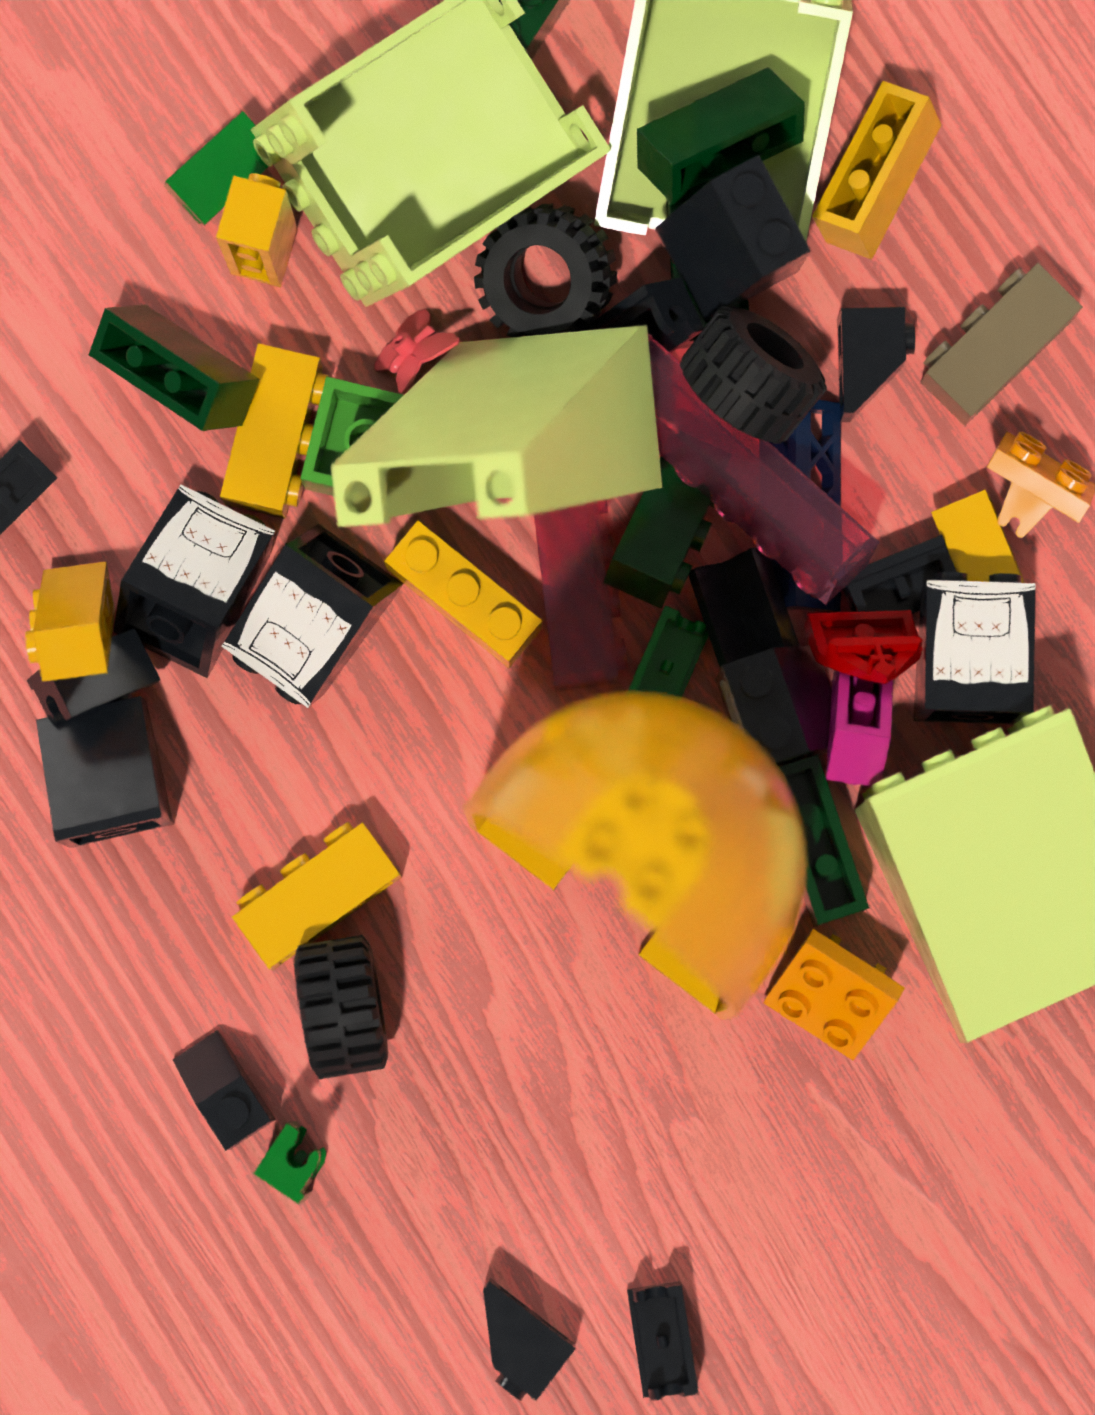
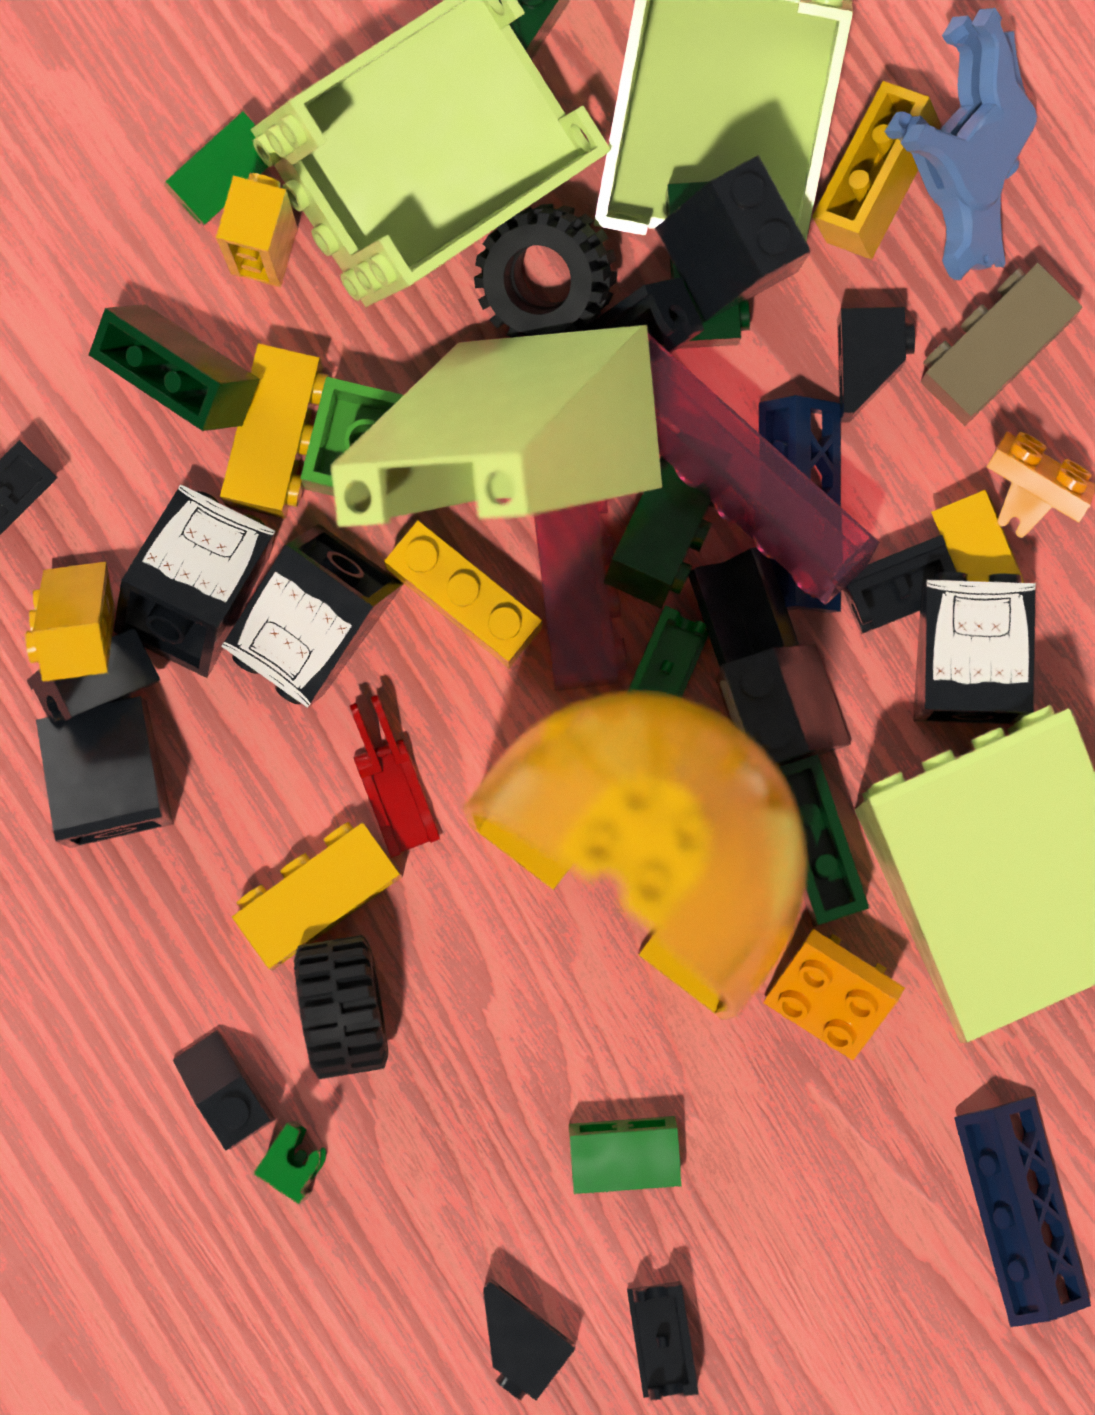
coral piece [374,309,460,394] -> none
dark green brick [637,67,805,204] -> none
black tyre [680,306,827,443] -> none
red slope [804,610,923,684] -> none
dark pink brick [826,670,893,786] -> none
none -> red arm [349,695,440,858]
none -> green hinge [568,1116,682,1194]
none -> medium blue animal [885,8,1037,280]
none -> dark blue fence [954,1096,1091,1327]

